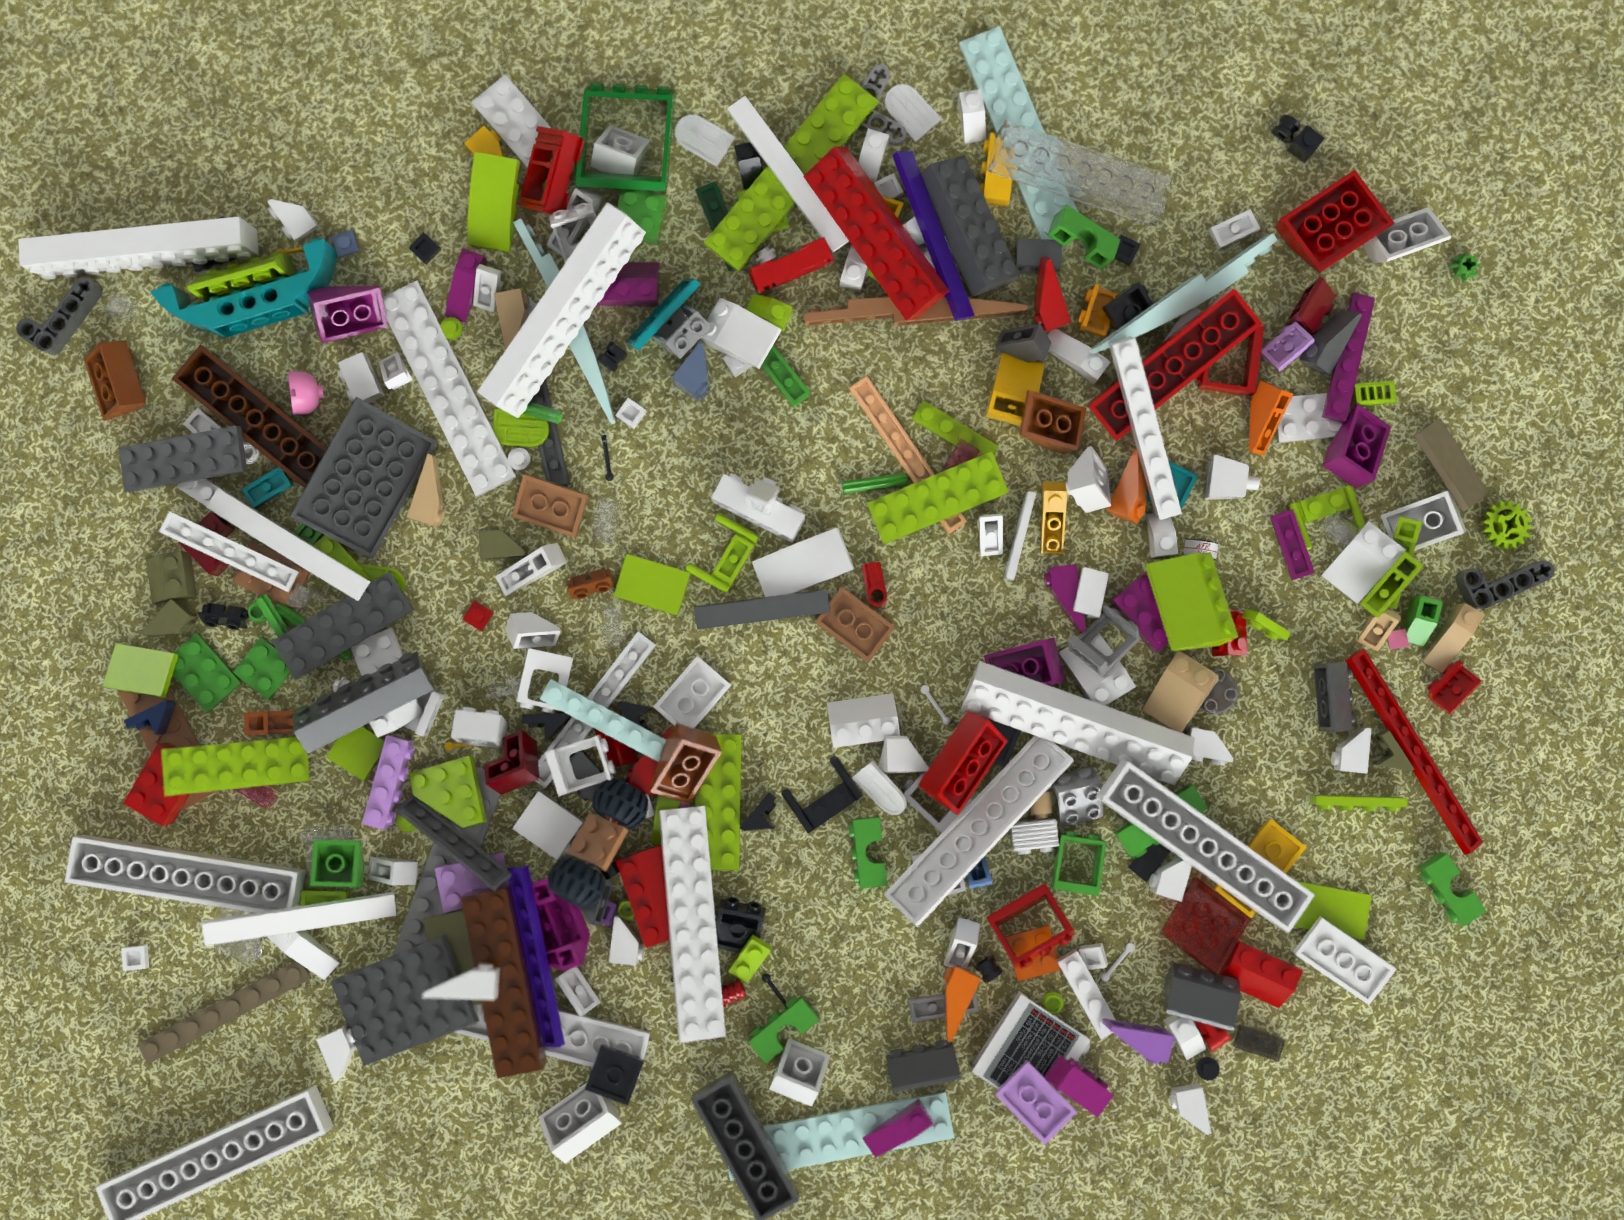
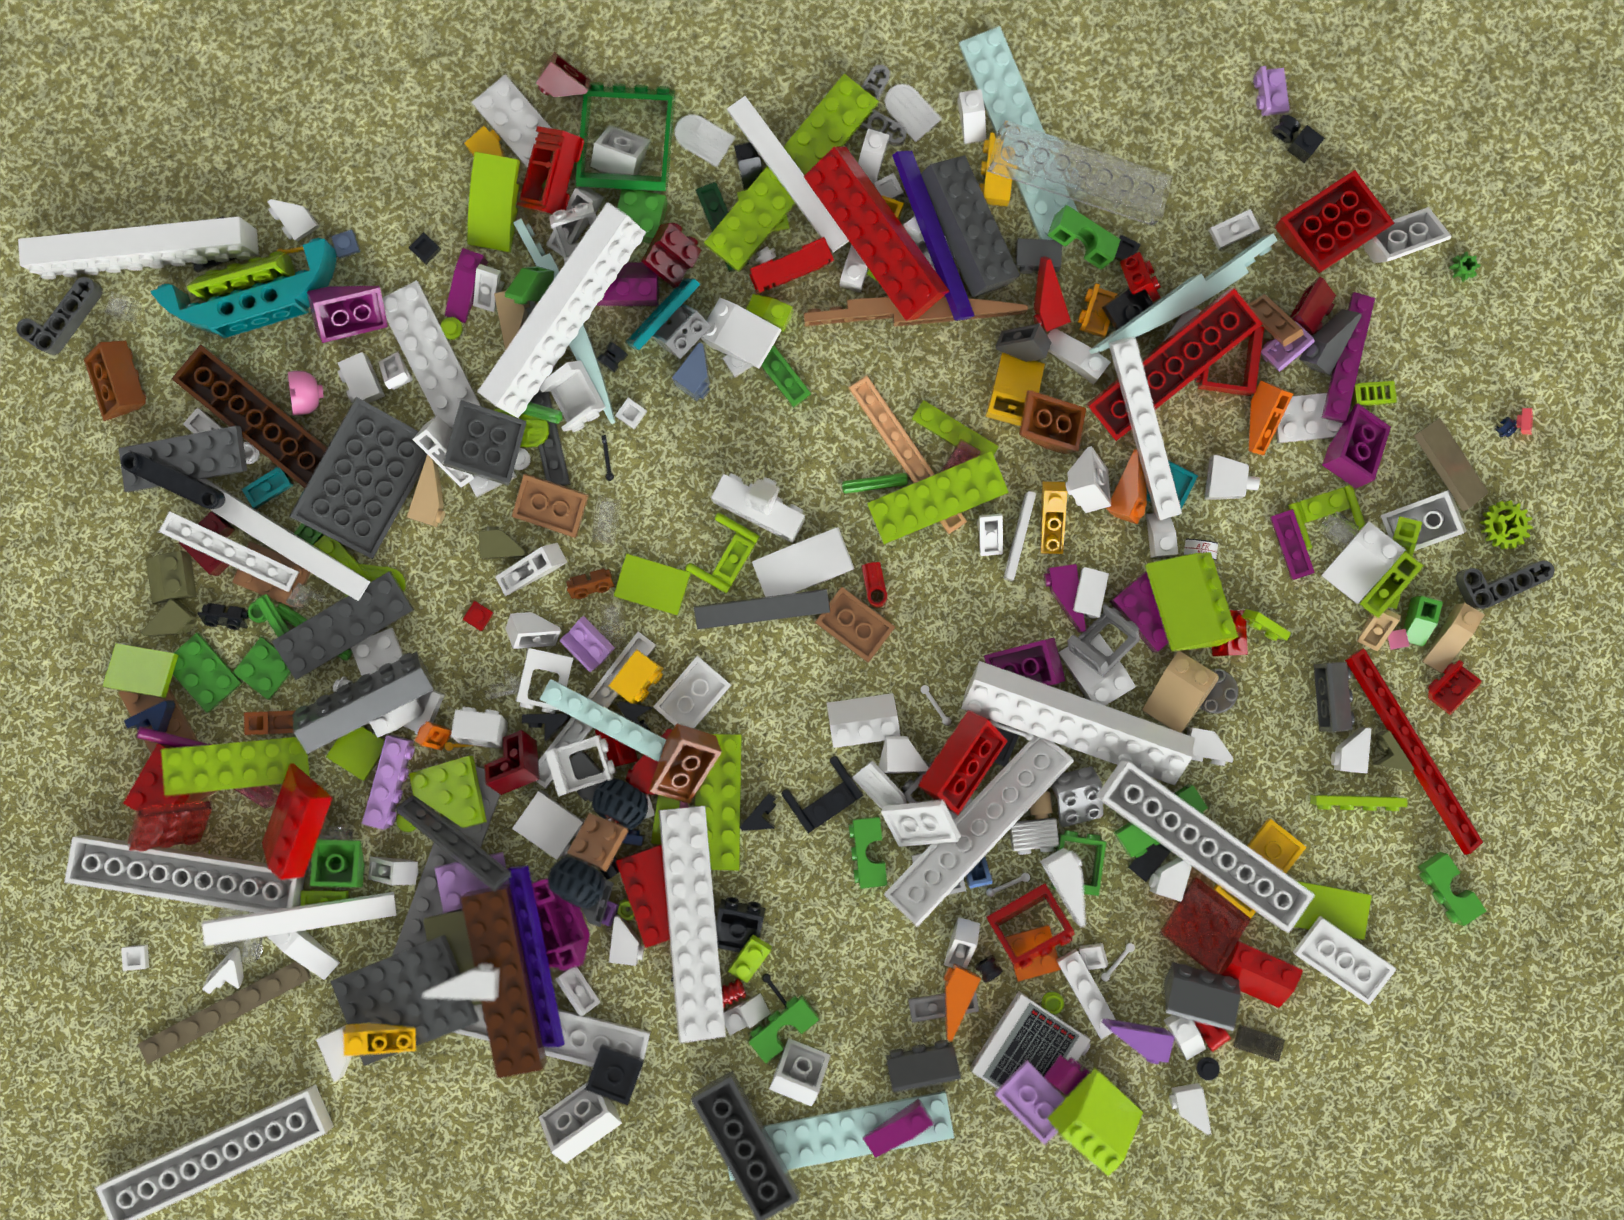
none -> black piece [121,452,225,509]
none -> clear red plate [127,801,212,851]
none -> magenta piece [136,727,212,748]
none -> white slope [202,947,244,994]
none -> red slope [262,763,333,880]
none -> yellow slope [343,1023,416,1056]
none -> white slope [413,415,476,487]
none -> orange plate [414,721,452,751]
none -> dark grey plate [442,400,527,486]
none -> bright green slope [505,266,554,304]
none -> slope [536,52,590,98]
none -> white panel [540,360,606,432]
none -> lavender bracket [560,616,615,672]
none -> yellow slope [609,649,664,704]
none -> dark blue plate [622,829,645,846]
none -> dark red plate [641,222,702,288]
none -> white slope [724,993,771,1035]
none -> white plate [881,800,961,847]
none -> white hinge [986,873,1030,897]
none -> white hinge [990,720,1034,740]
none -> white slope [1040,848,1086,928]
none -> lime slope [1047,1068,1143,1176]
none -> red bracket [1120,251,1161,302]
none -> medium nougat plate [1248,294,1304,347]
none -> lavender bracket [1253,66,1290,116]
none -> dark blue plate [1495,417,1517,437]
none -> coral plate [1517,408,1533,435]

